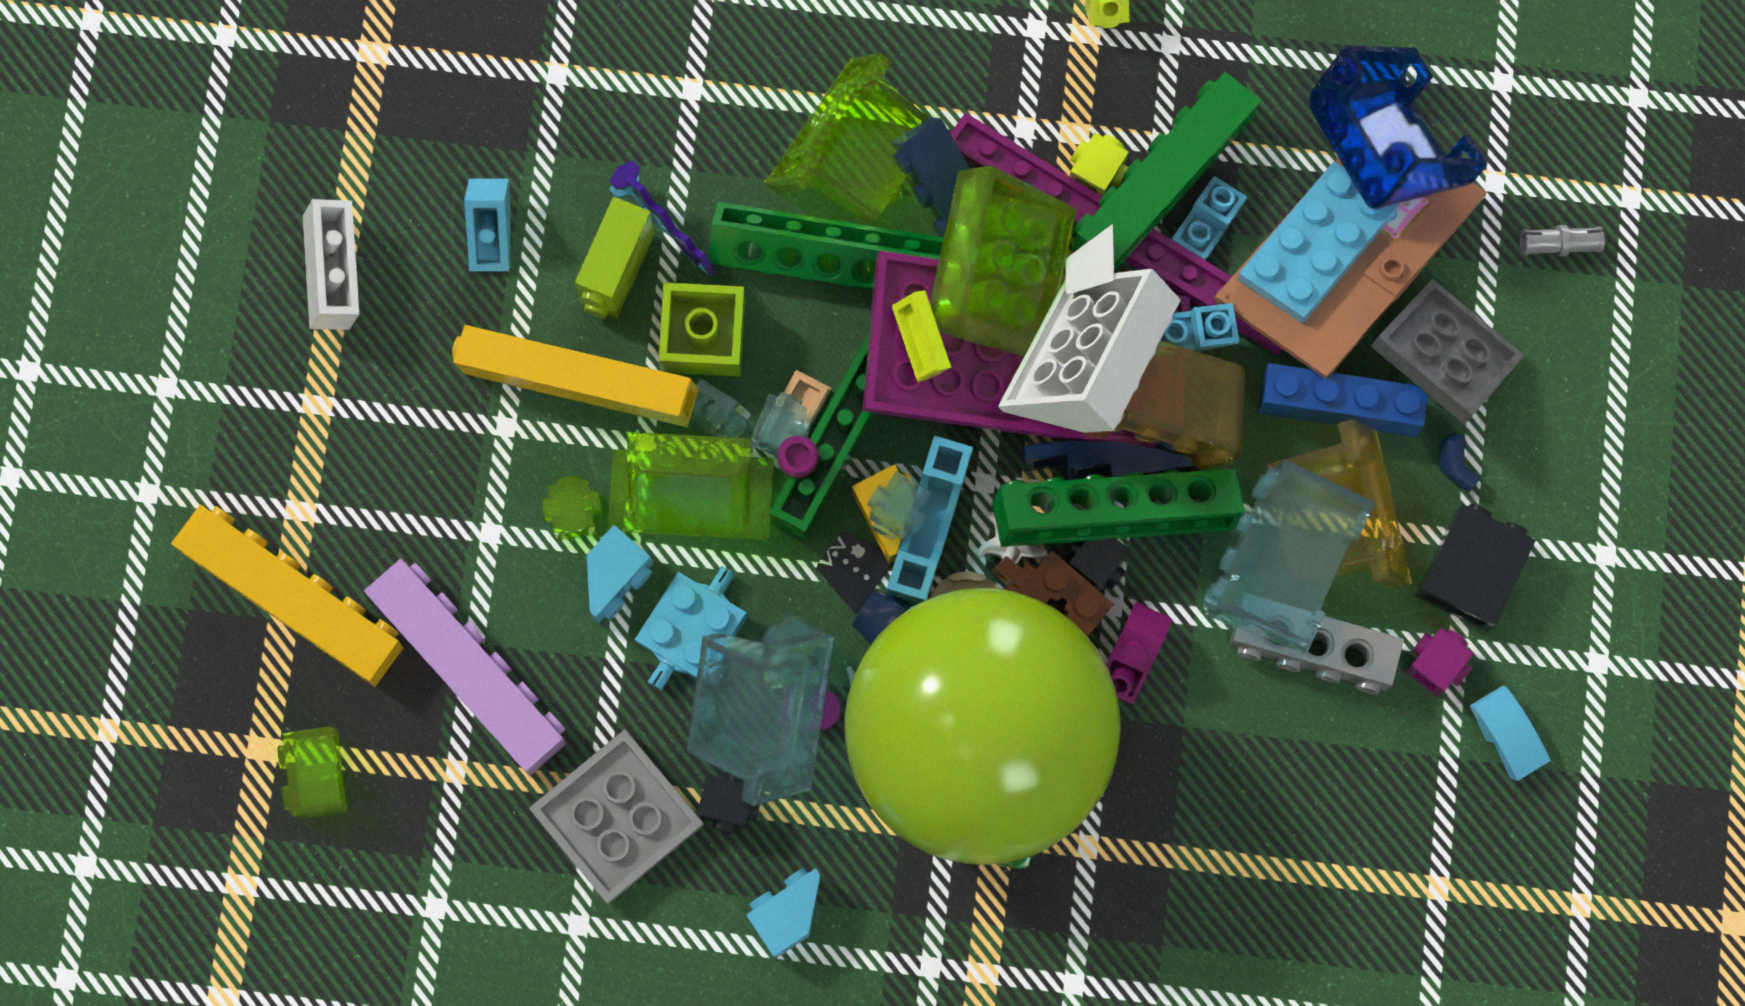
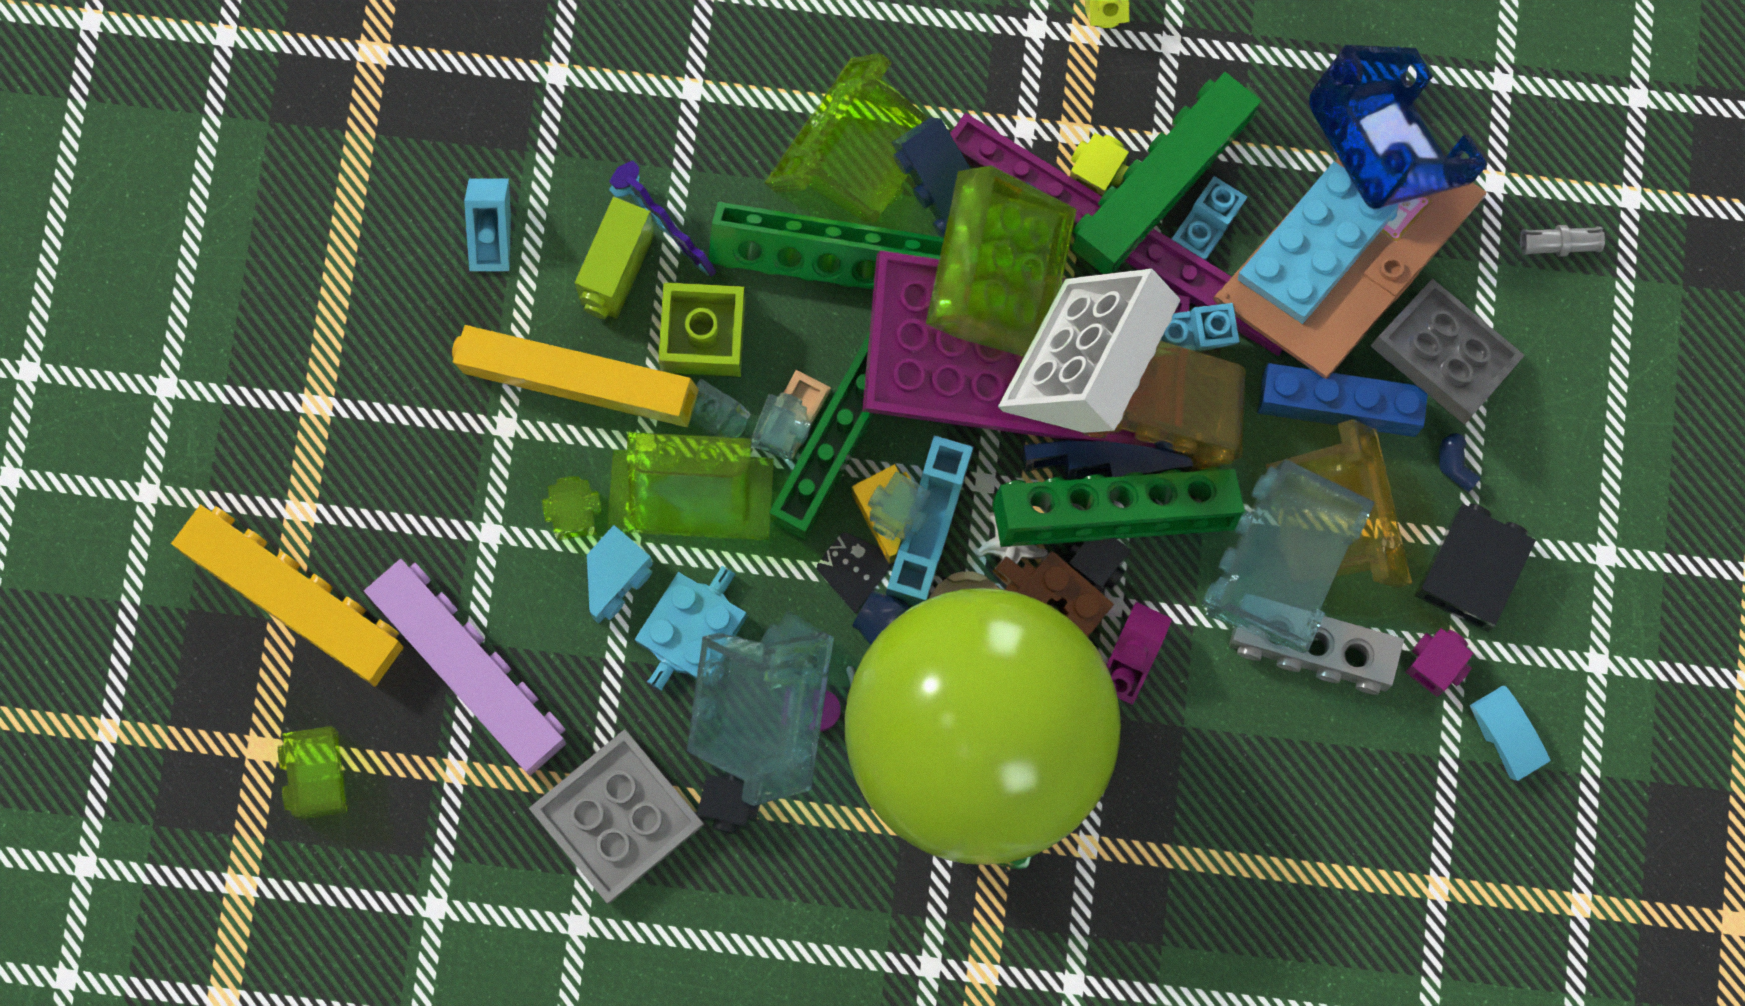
white brick [303,199,359,330] -> none
medium azure slope [746,868,821,959] -> none
magenta tile [777,436,818,479] -> none
neon yellow tile [892,290,951,382] -> none
white sticker [1065,224,1114,294] -> none

